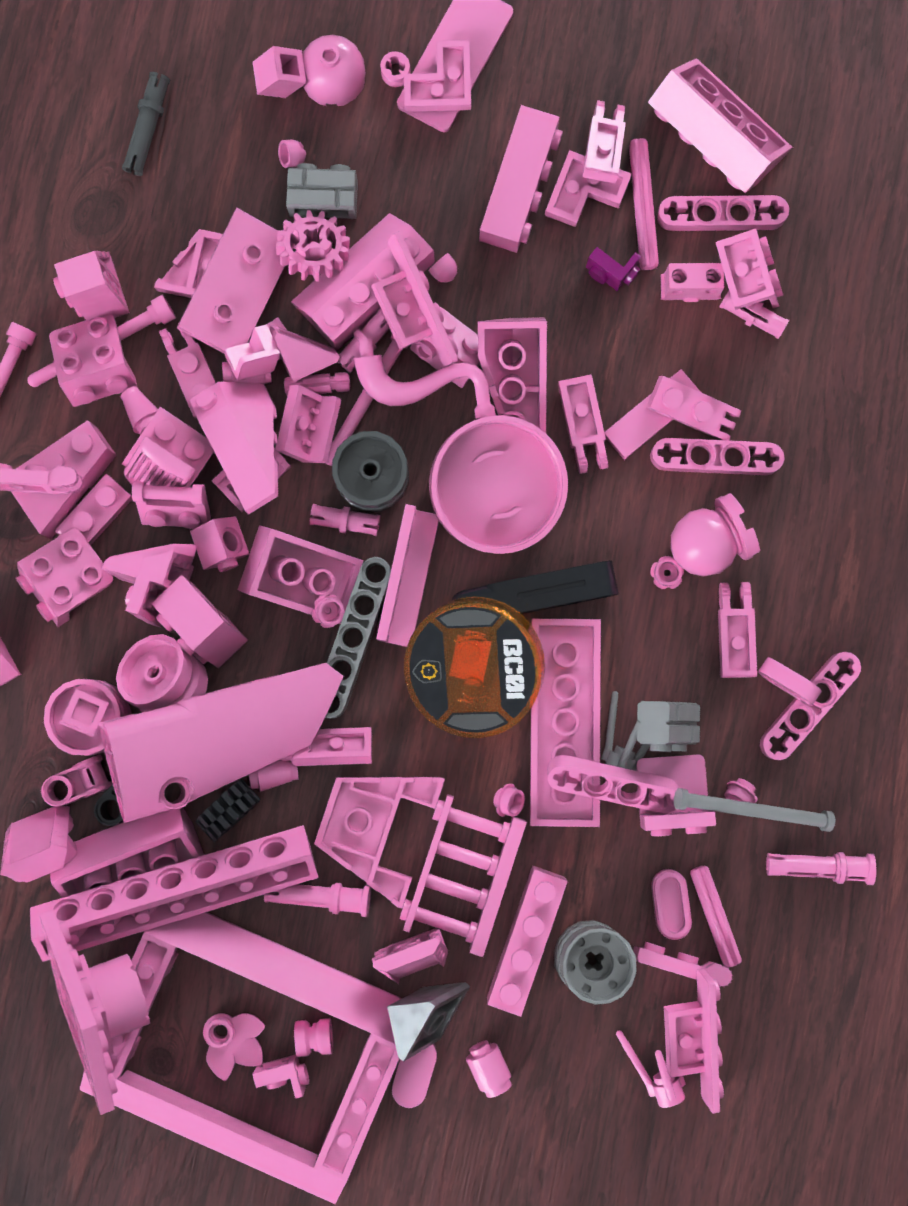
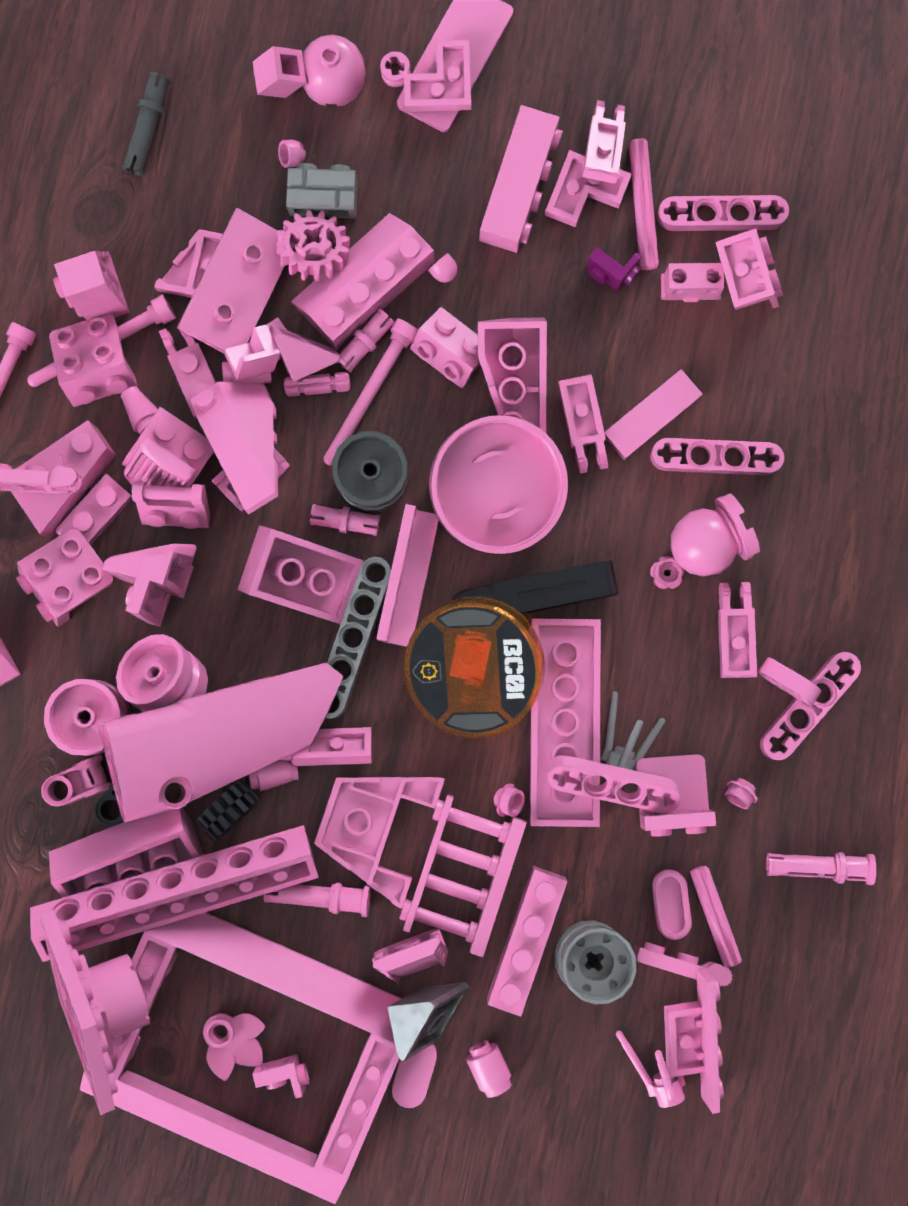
bright pink slope [0,806,77,883] -> none
bright pink plate [60,689,109,737] -> none
bright pink brick [151,575,248,668] -> none
bright pink brick [190,516,249,572] -> none
bright pink bracket [275,385,341,463] -> none
bright pink wheel [294,1018,333,1057] -> none
bright pink plate [311,594,345,628] -> none
bright pink animal [354,338,496,419] -> none
bright pink bracket [371,231,458,367] -> none
light grey brick [637,701,700,752] -> none
bright pink hinge [646,376,741,441] -> none
bright pink slope [648,58,793,193] -> none
light grey bar [674,788,835,832] -> none
bright pink pin [719,290,789,339] -> none

